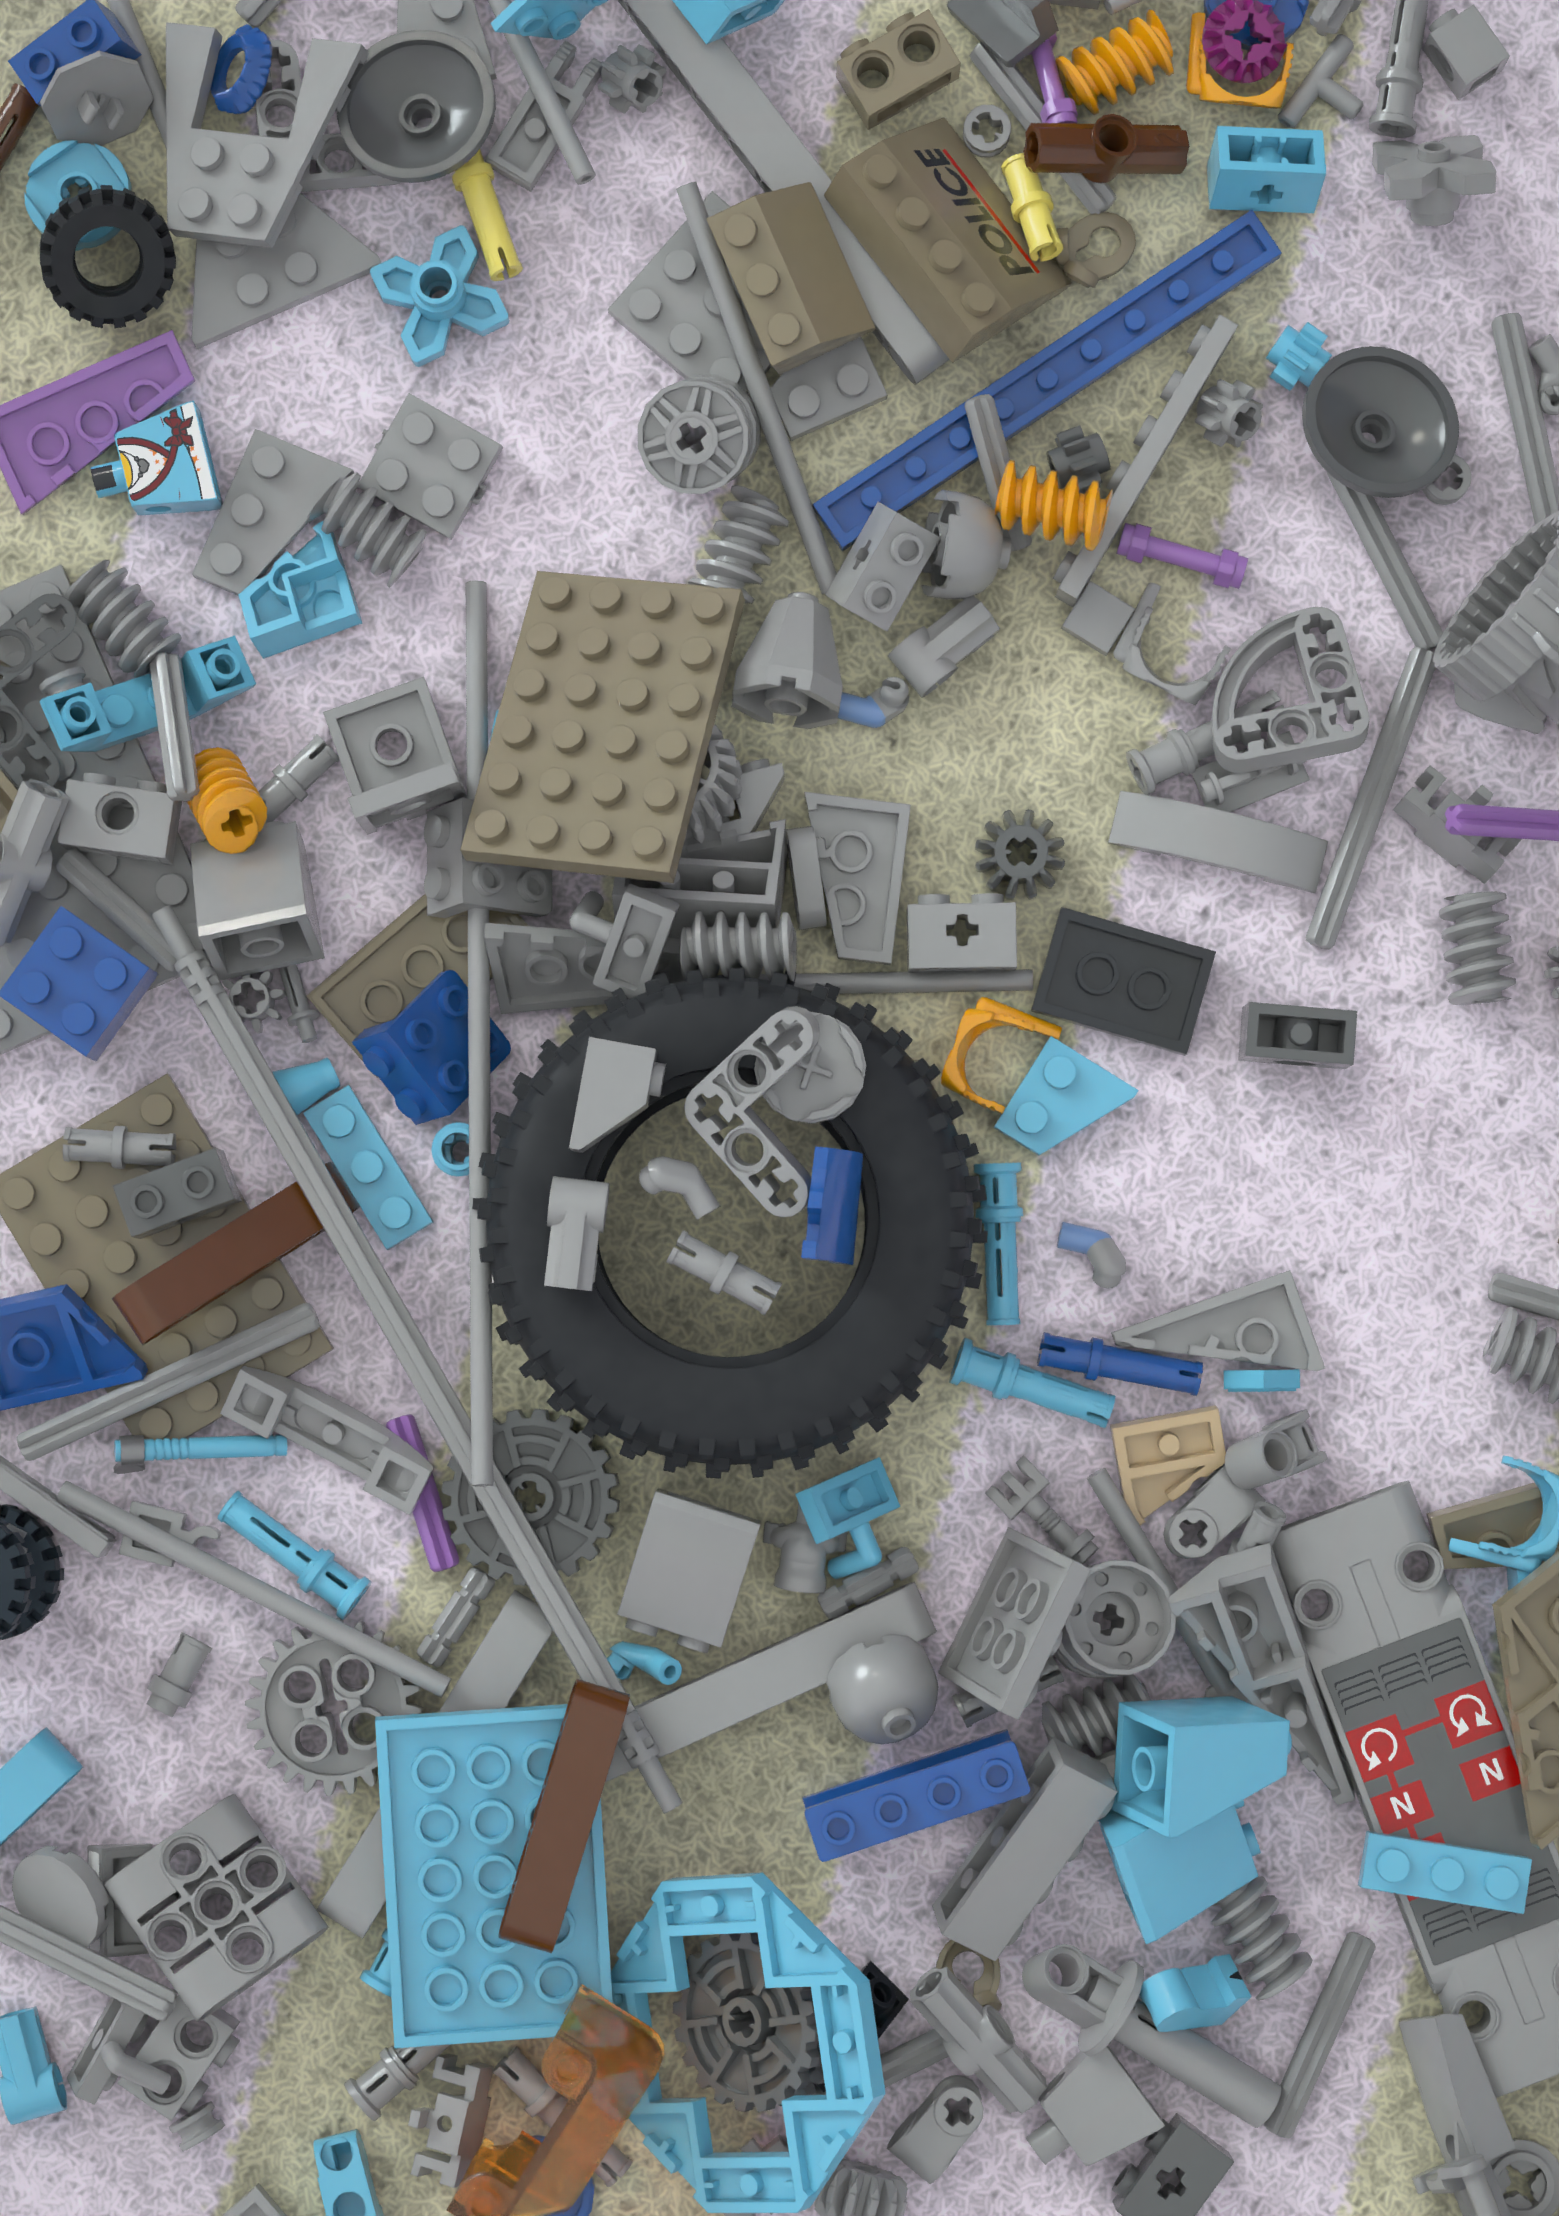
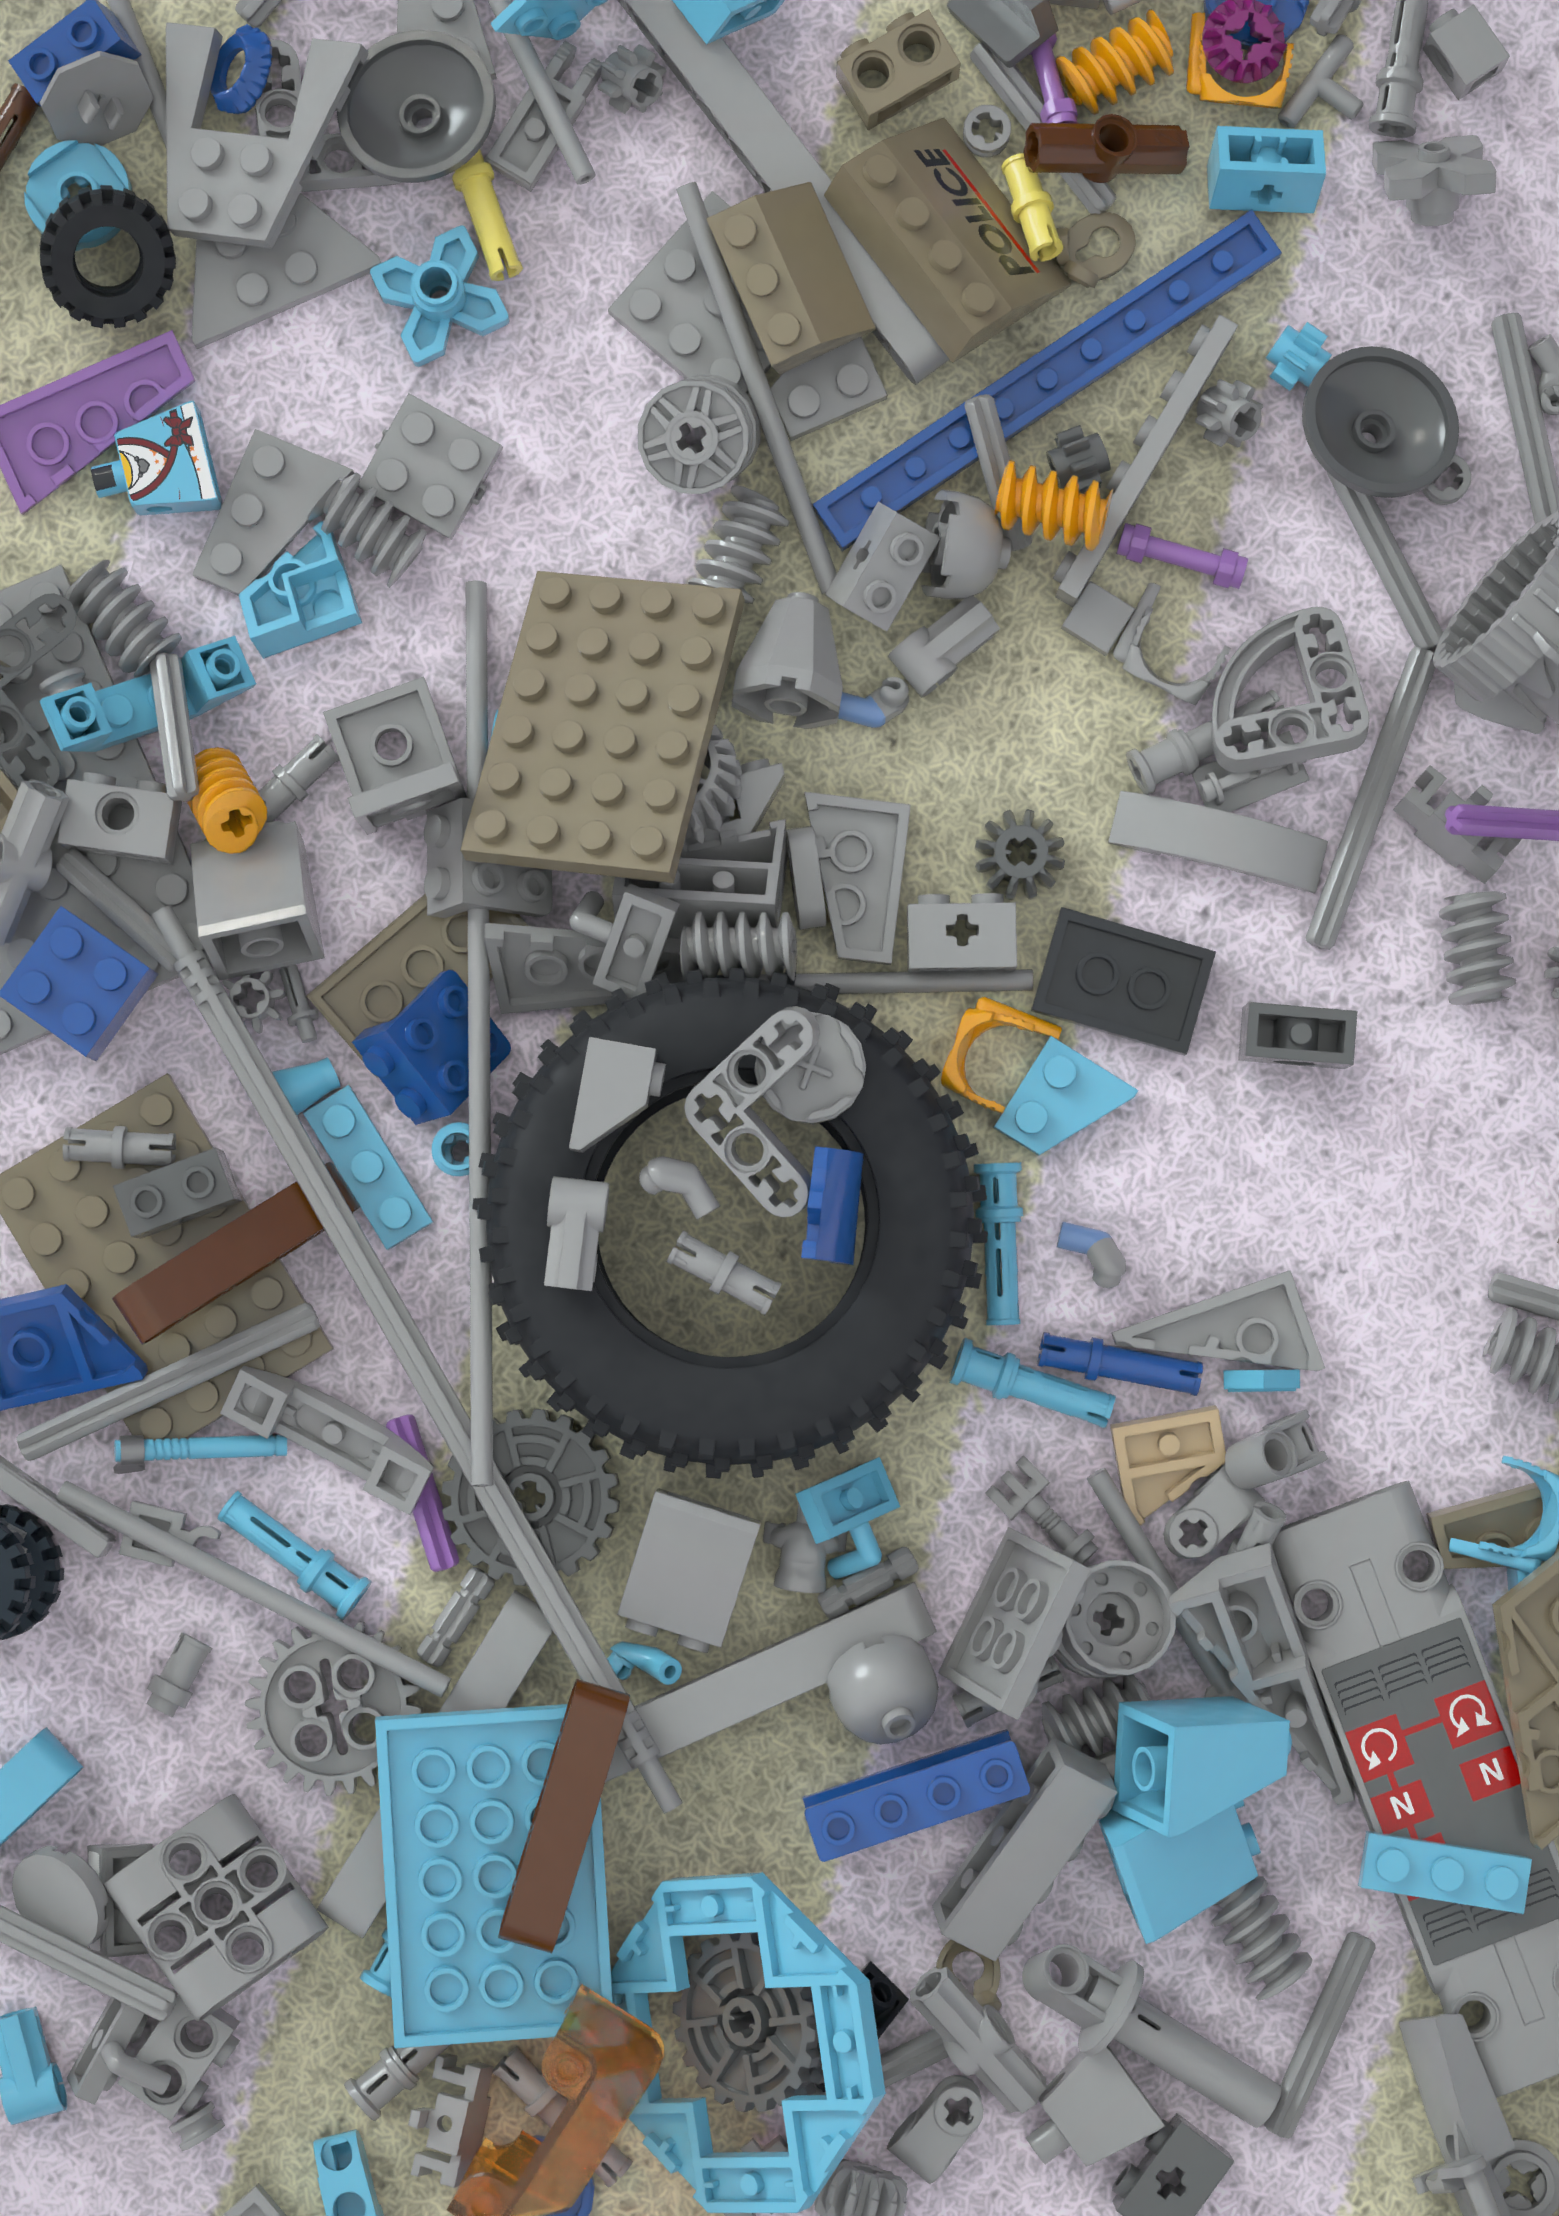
medium azure leg [1139,1954,1252,2032] -> none

